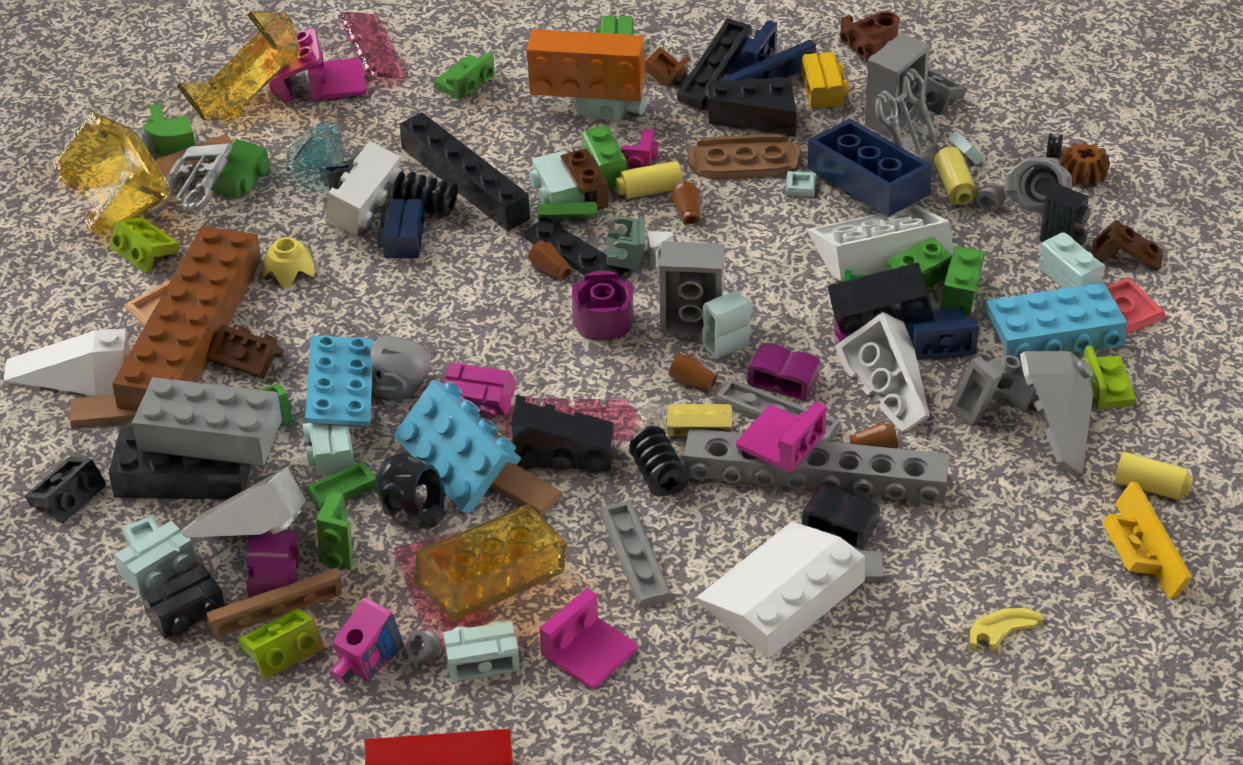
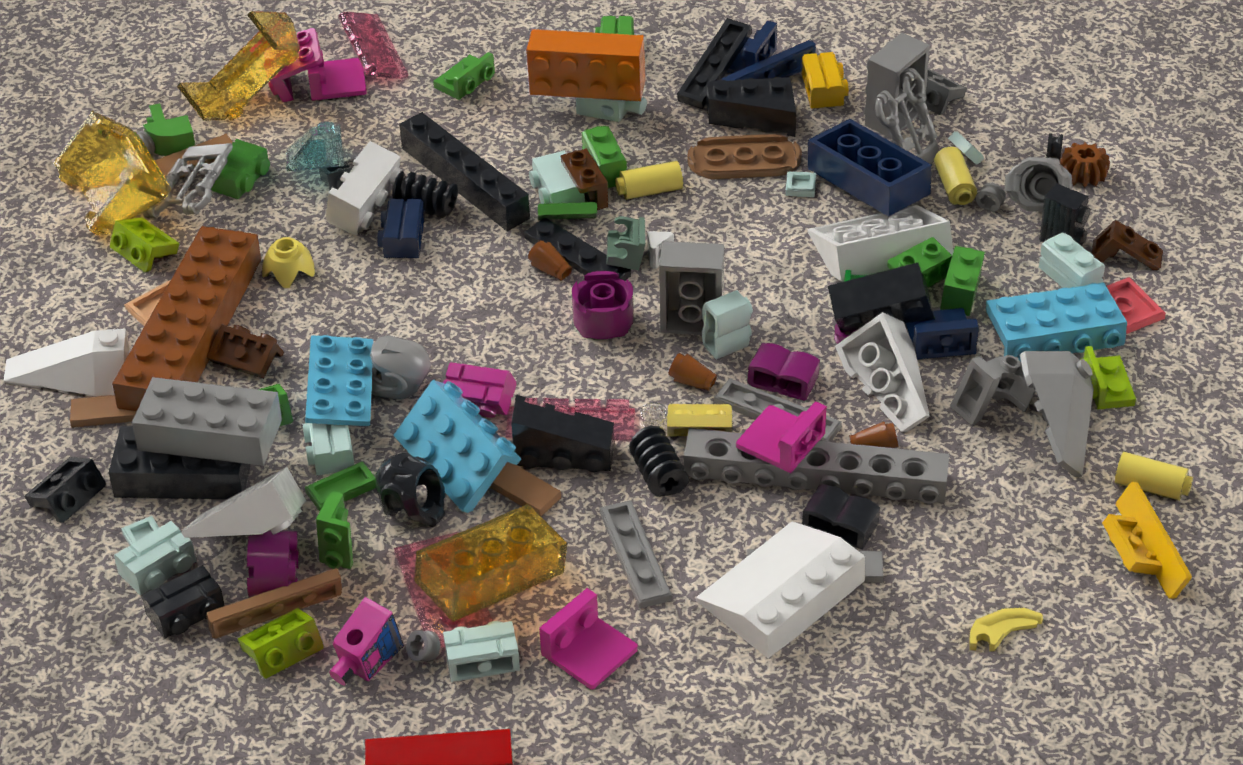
dark pink bracket [621,129,660,170] -> none
dark orange bracket [645,47,691,87] -> none
dark orange cone [671,182,700,225] -> none
copper pin [839,11,900,61] -> none

